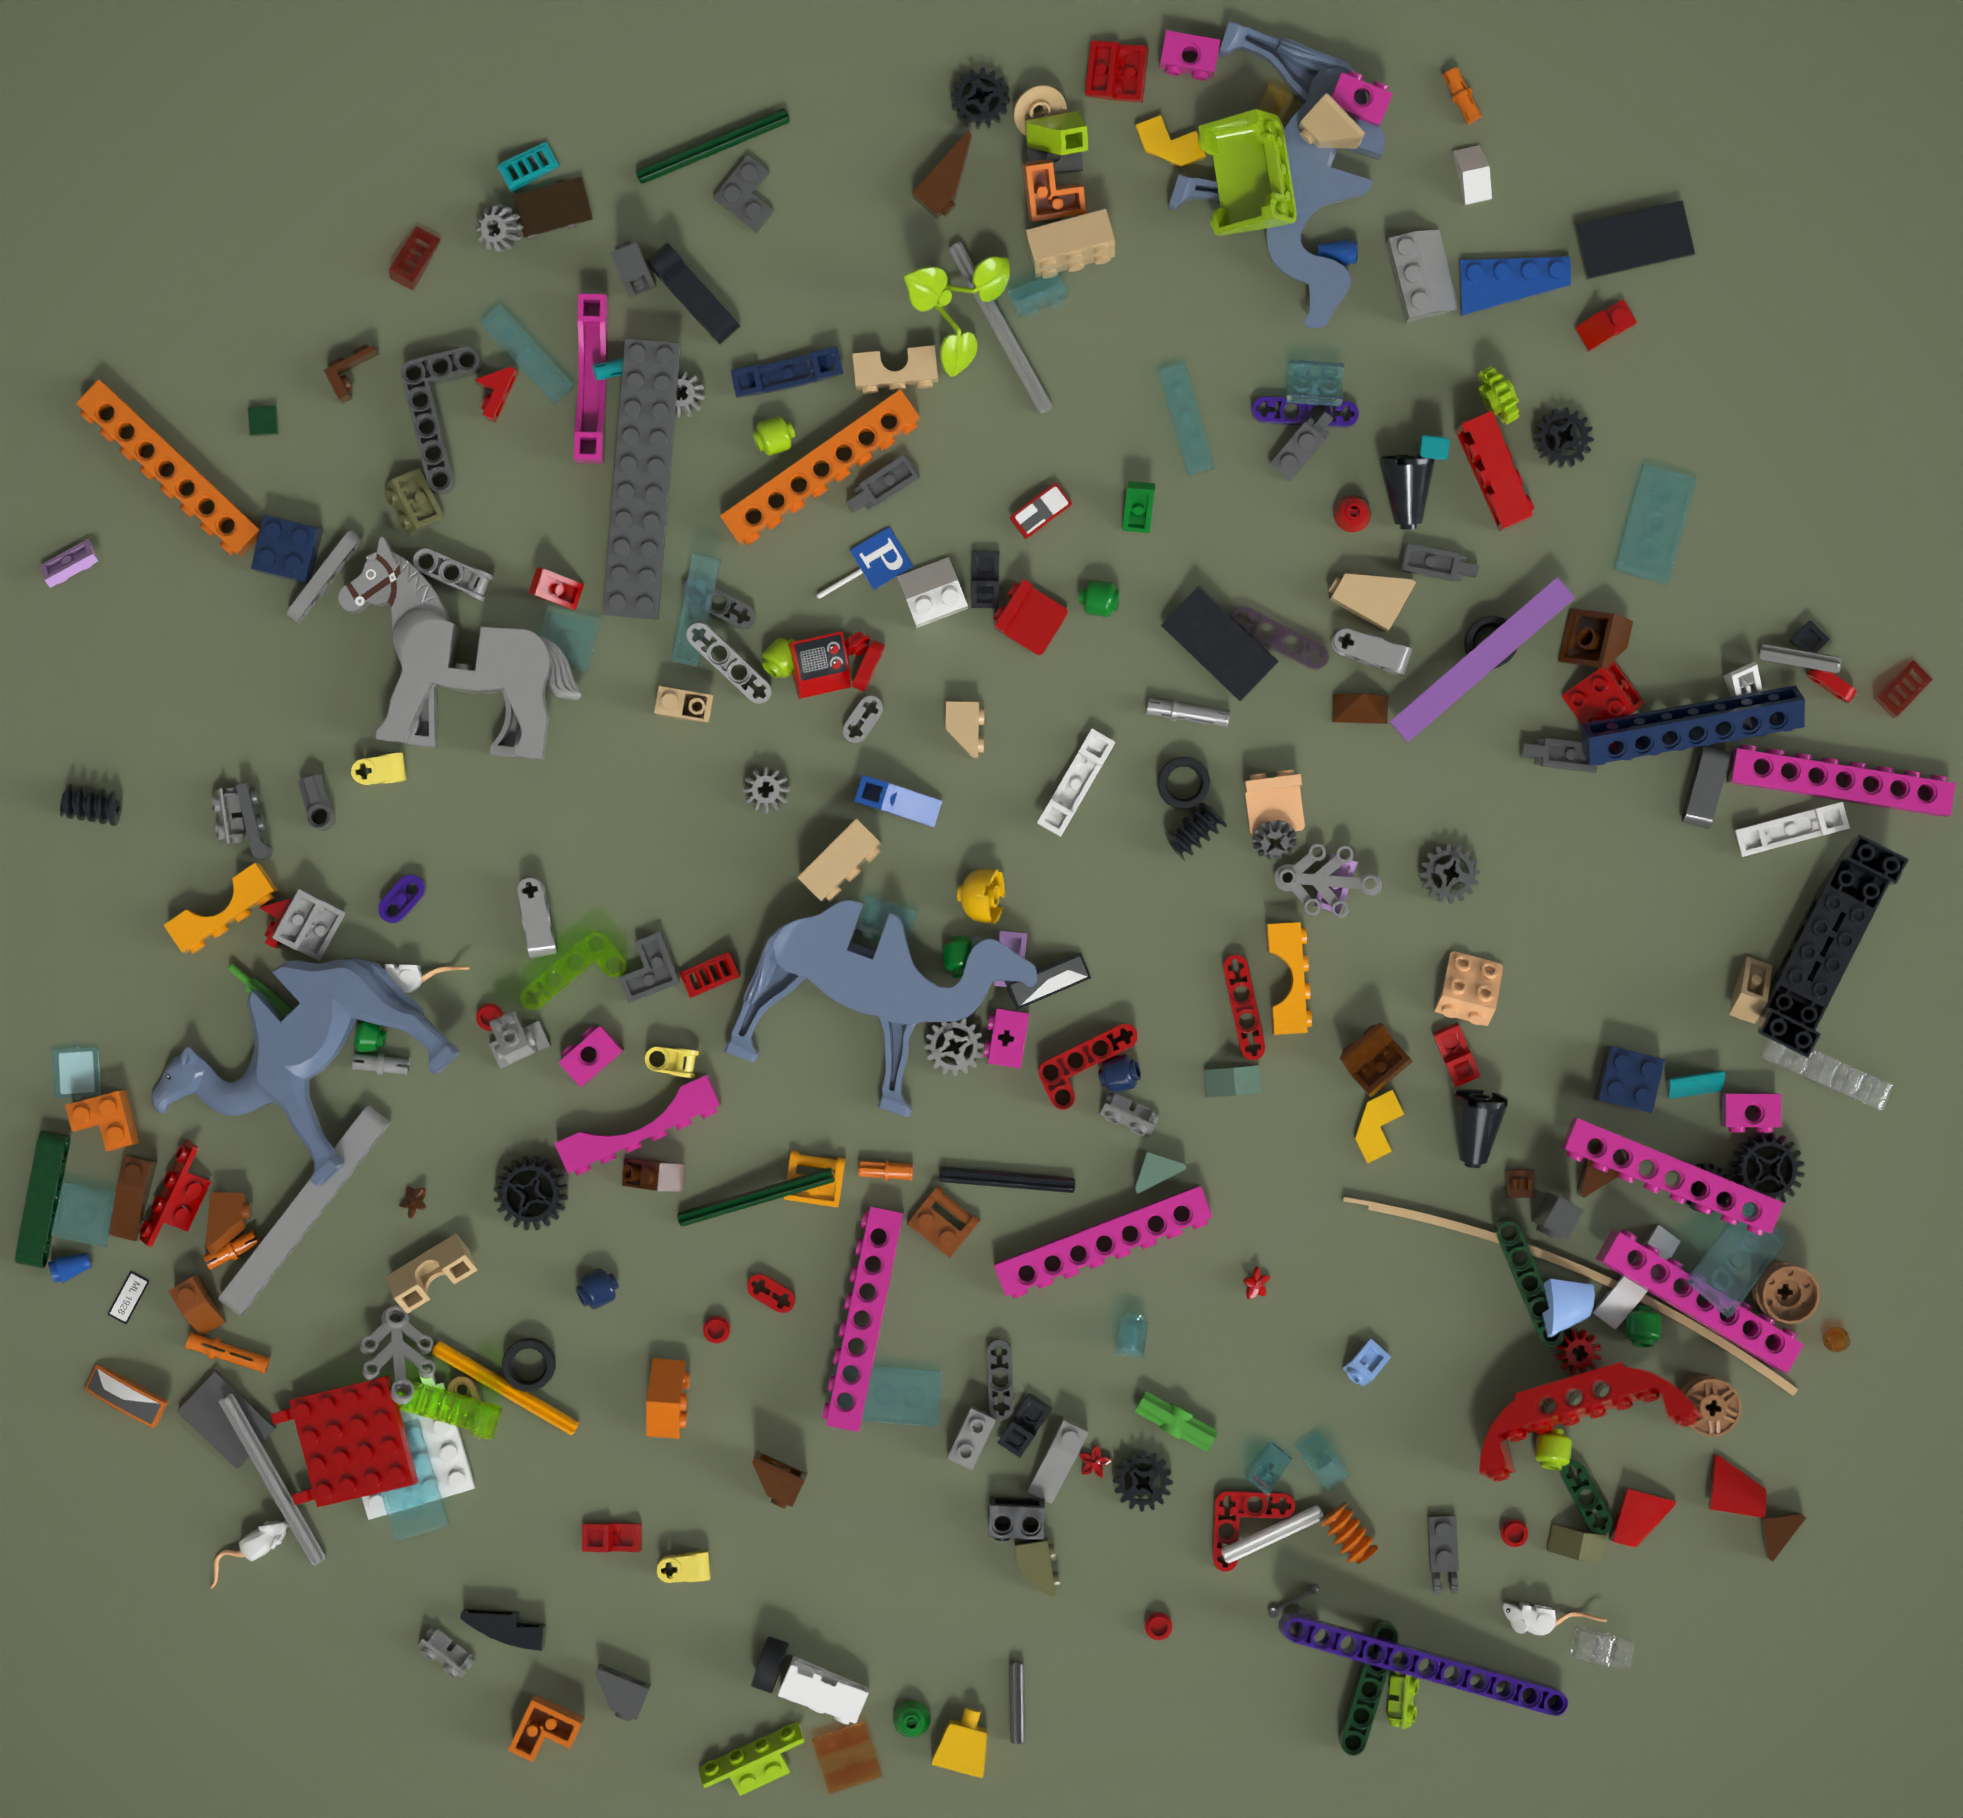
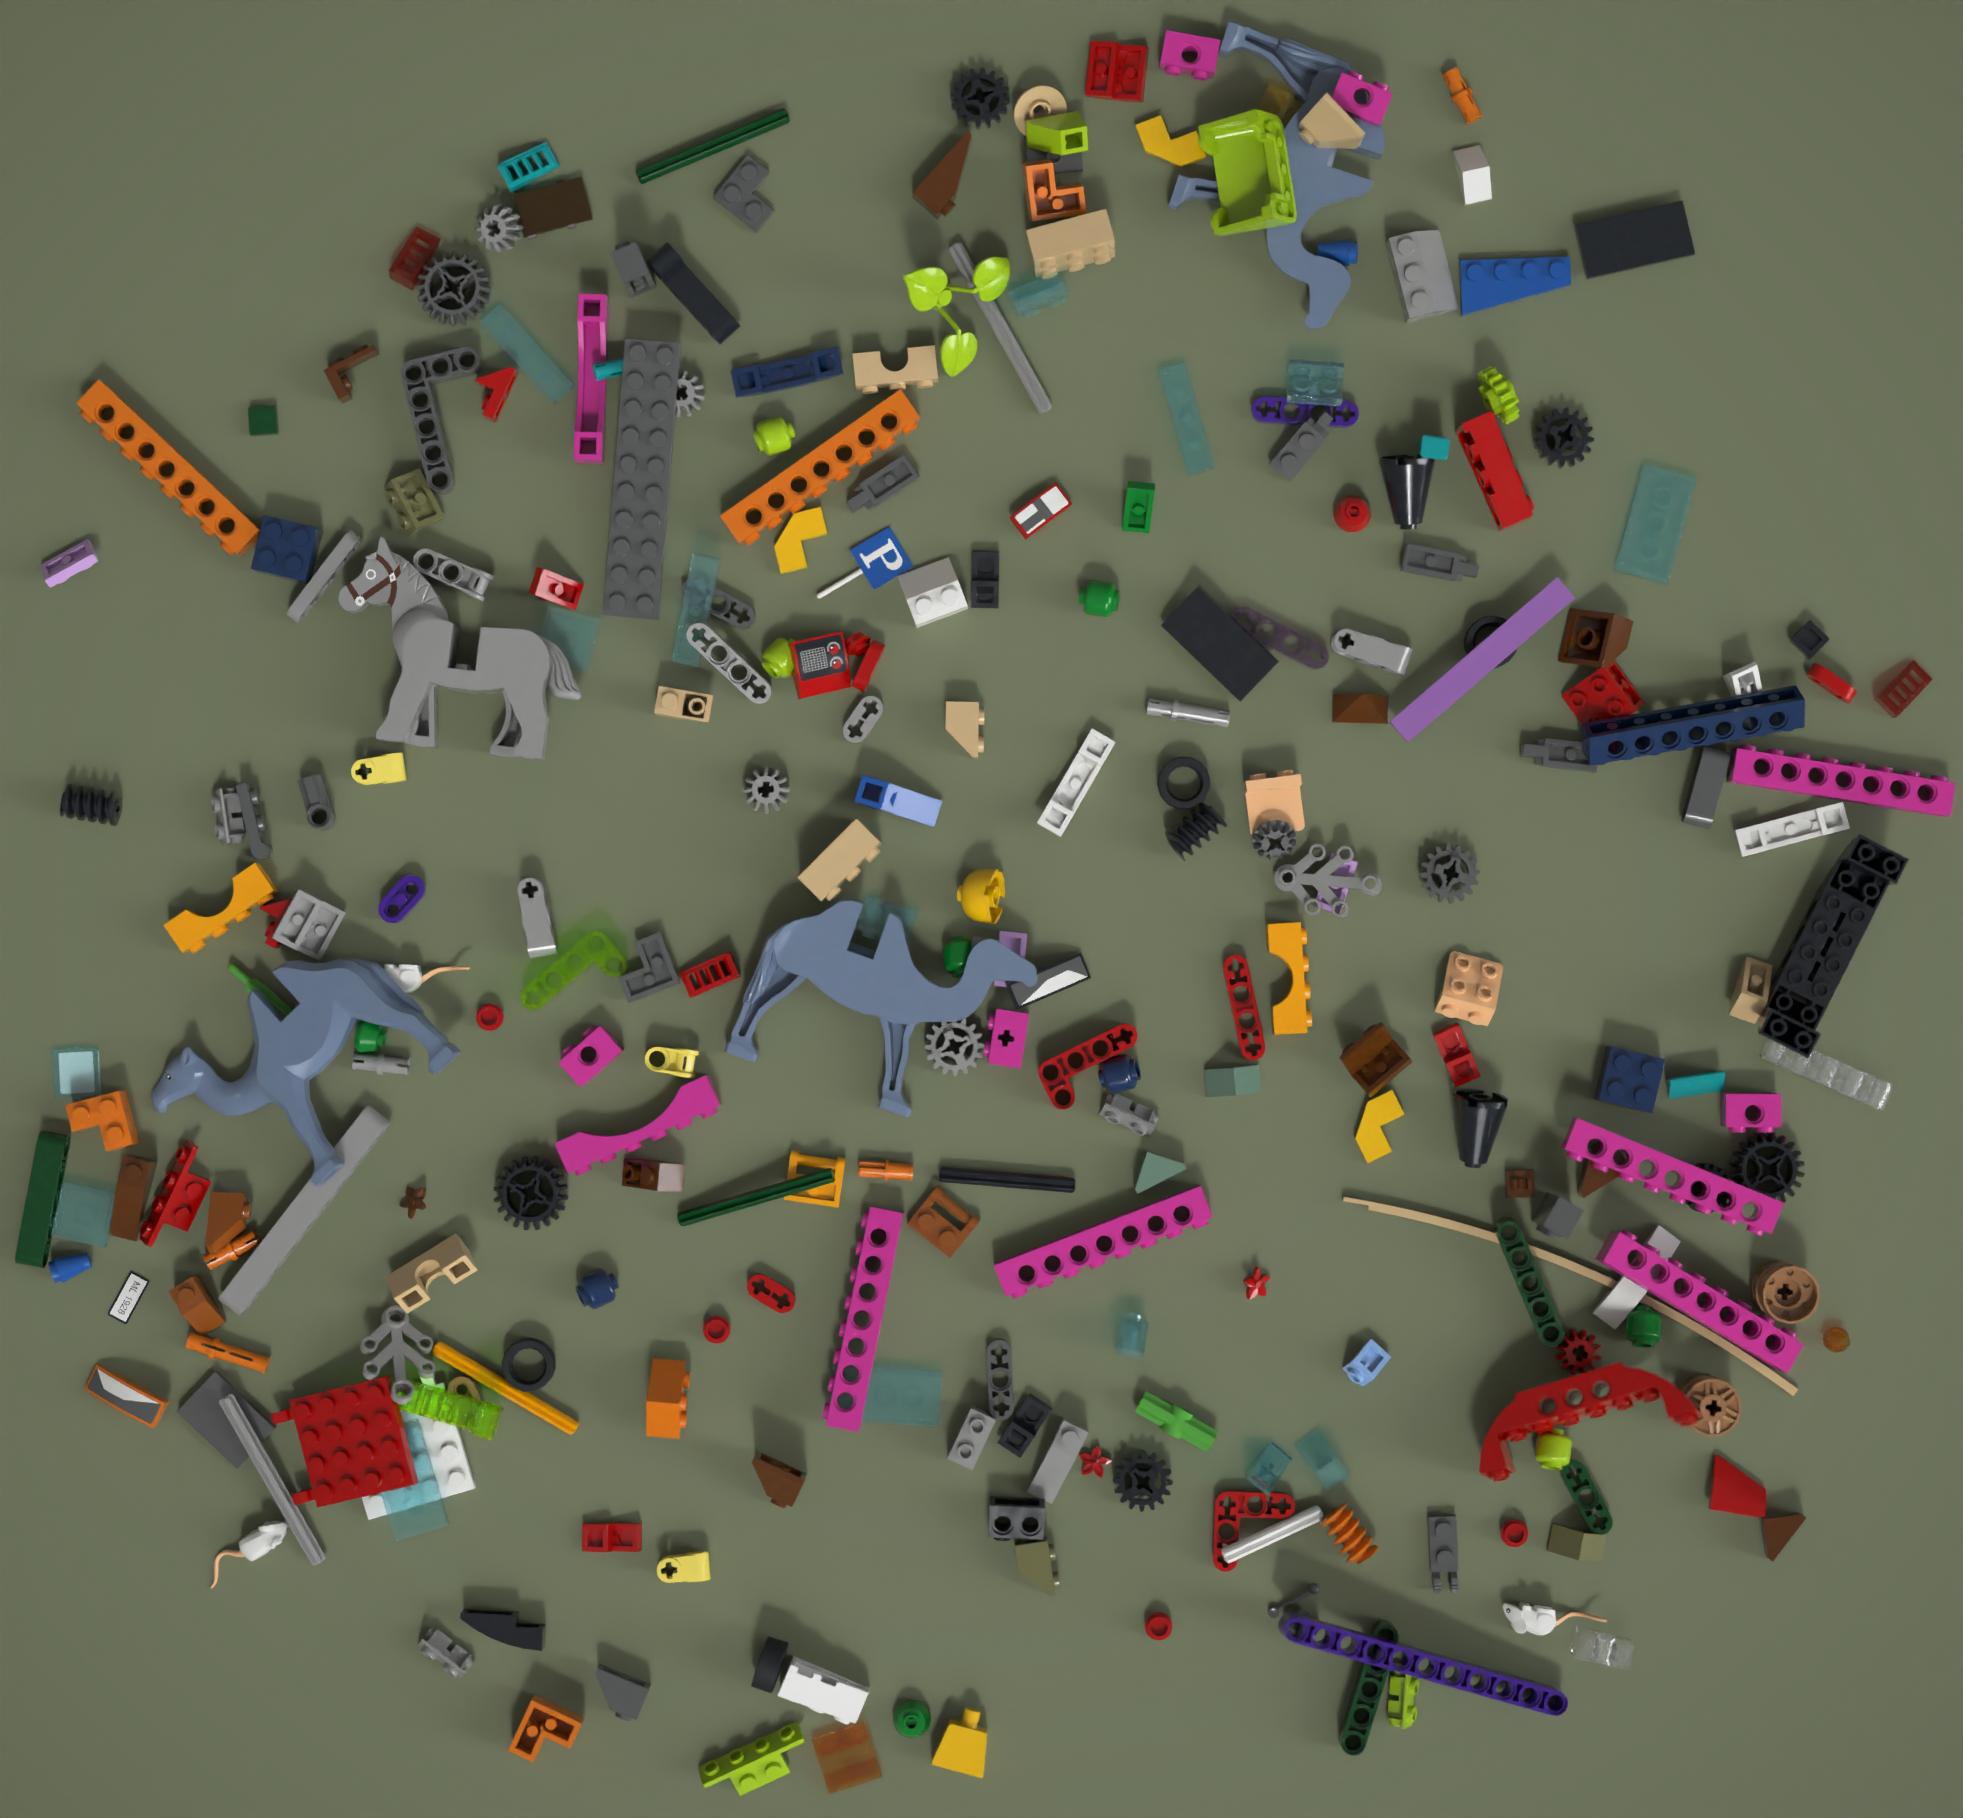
light grey tile [489,1010,551,1069] -> none
red bracket [993,579,1068,656] -> none
dark grey axle [1009,1661,1025,1744] -> none
tan slope [1328,573,1416,632] -> none
light blue slope [1543,1279,1595,1337] -> none
red slope [1575,299,1637,352] -> none
red slope [1609,1487,1676,1547] -> none
clear light blue tile [1686,1202,1788,1318] -> none
light grey axle [1759,644,1842,673] -> none
none -> dark grey gear [416,251,492,327]
none -> yellow tile [774,507,828,574]

